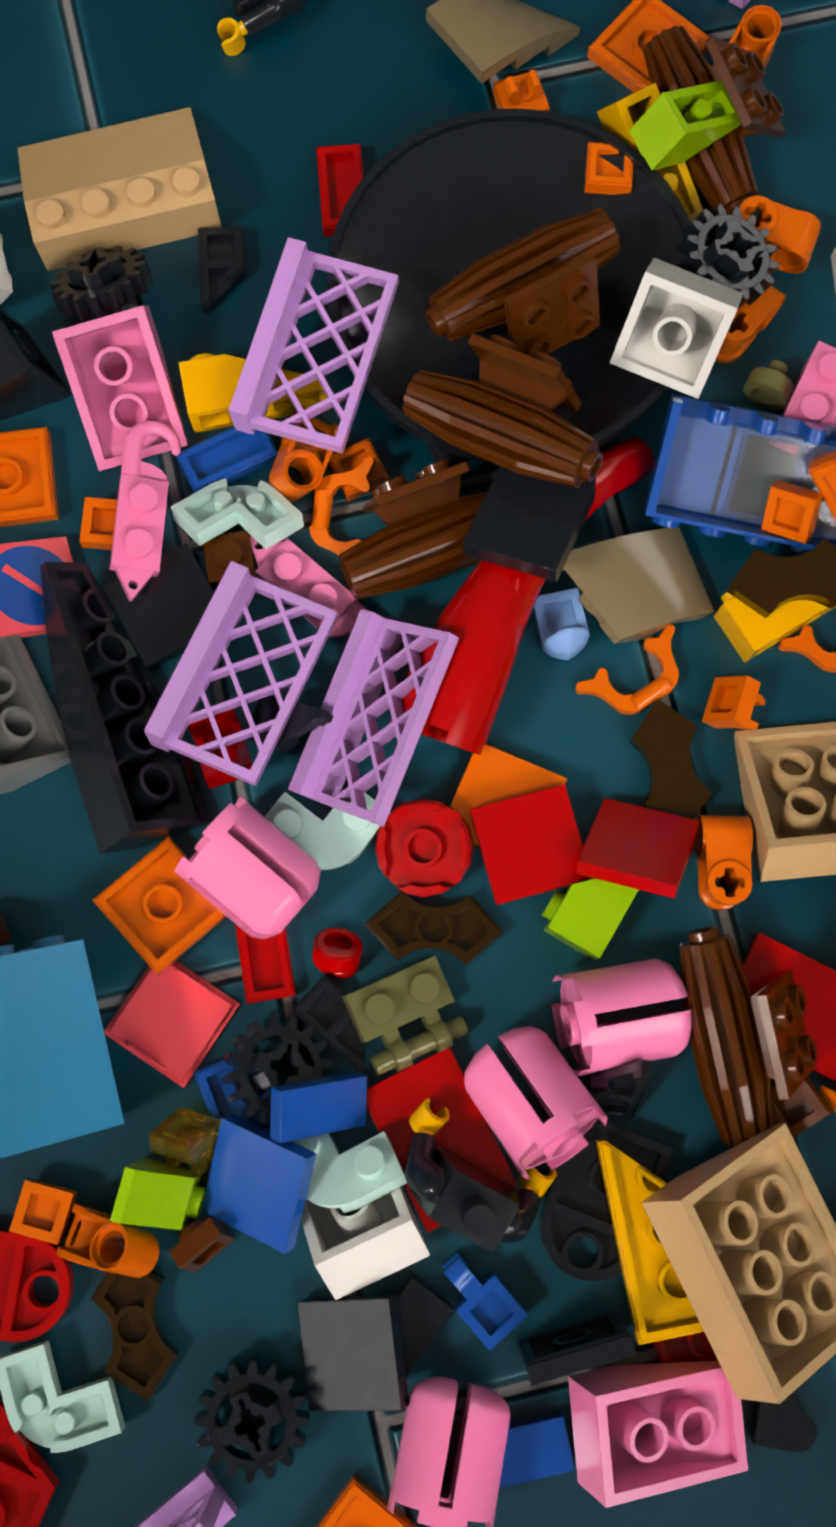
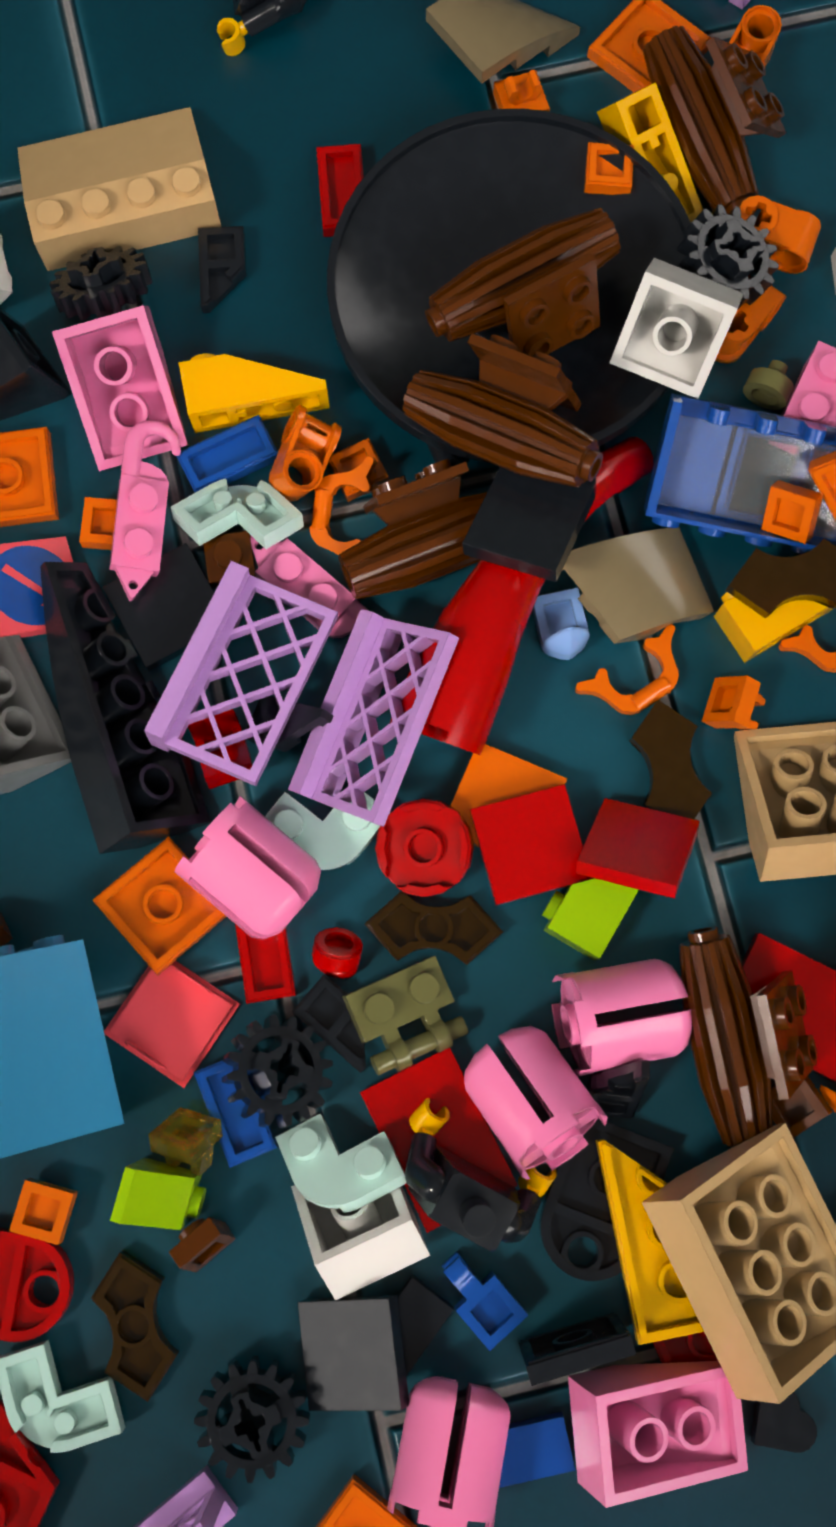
orange piece [55,1203,160,1278] -> none
blue tile [201,1113,317,1254] -> none
lavender fence [228,237,399,454] -> none
blue tile [270,1072,367,1143] -> none
lime slope [629,80,742,171] -> none
orange piece [695,815,753,911] -> none

